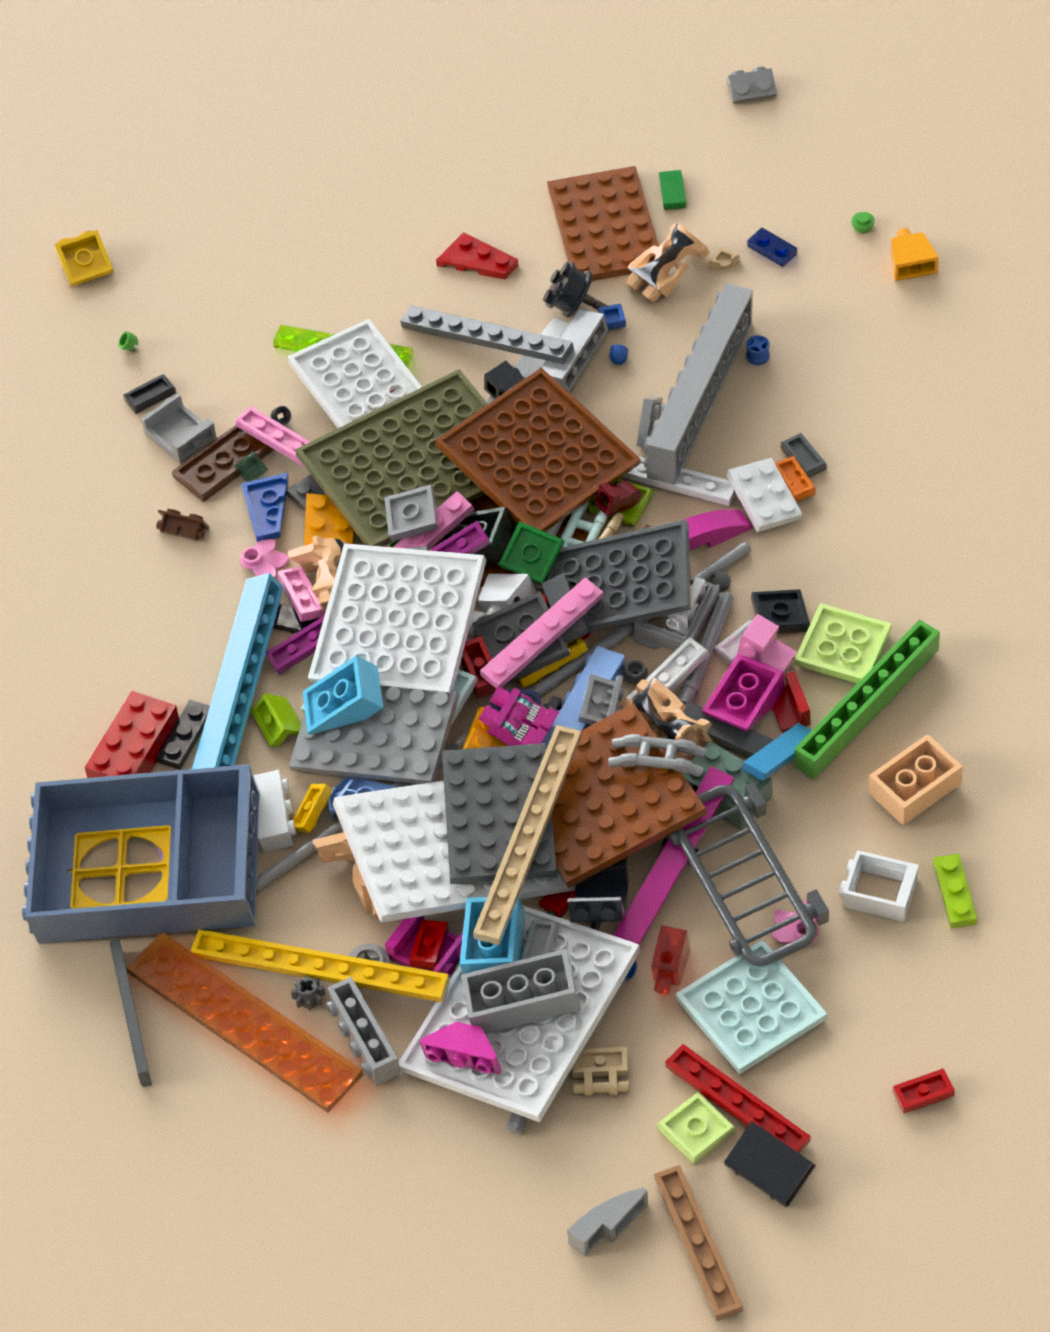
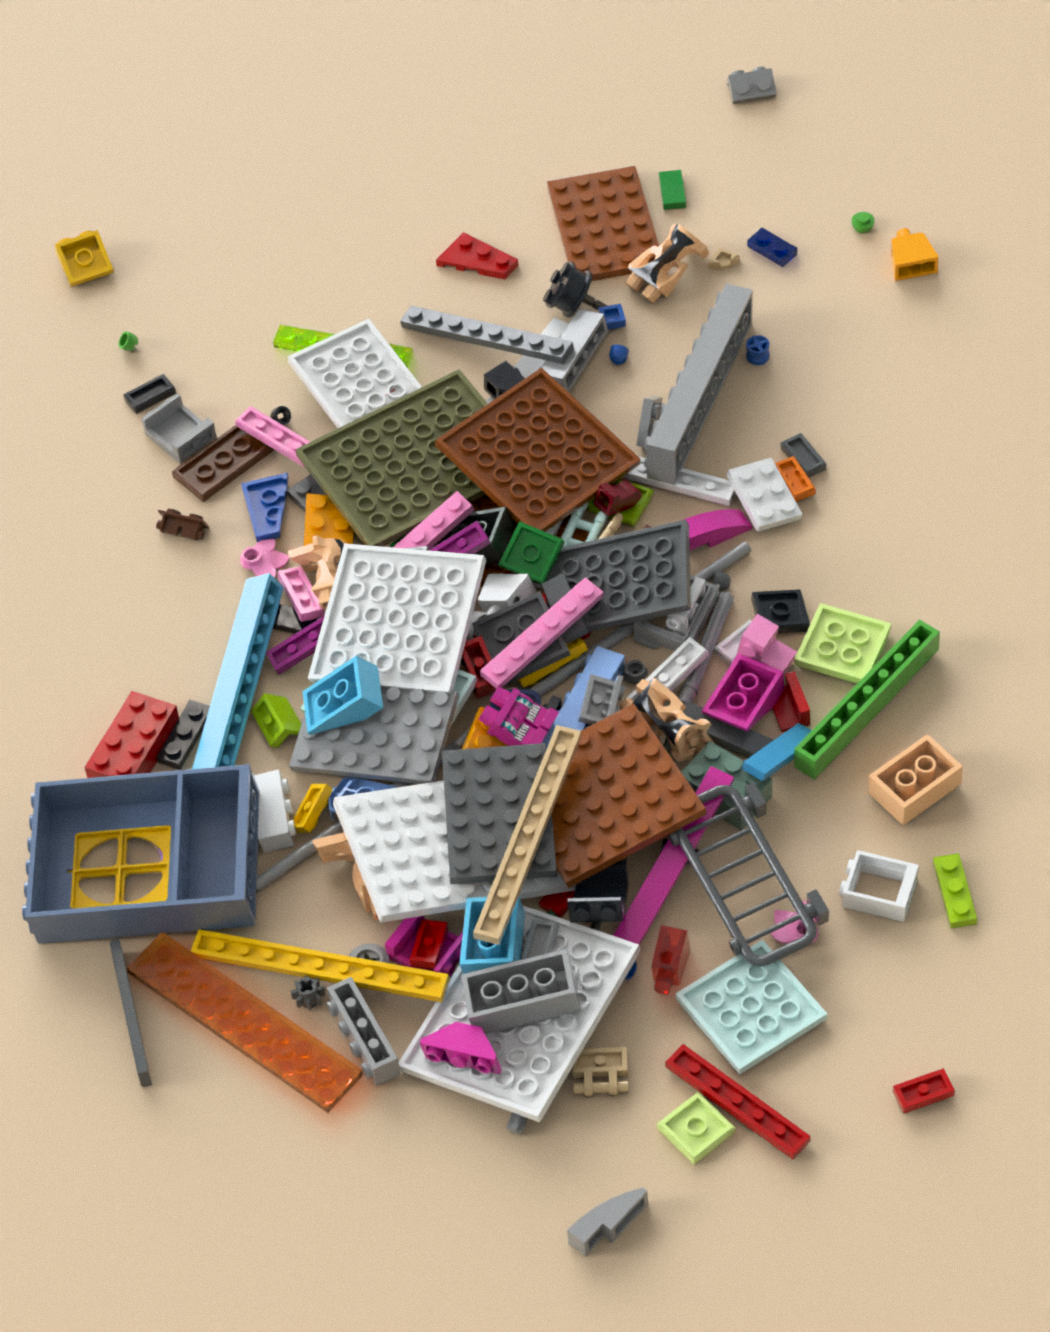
clear green tile [234,451,268,482] -> none
light grey plate [384,485,439,541] -> none
light grey piece [608,734,706,777] -> none
medium nougat plate [654,1165,743,1321] -> none
black piece [724,1121,816,1207] -> none

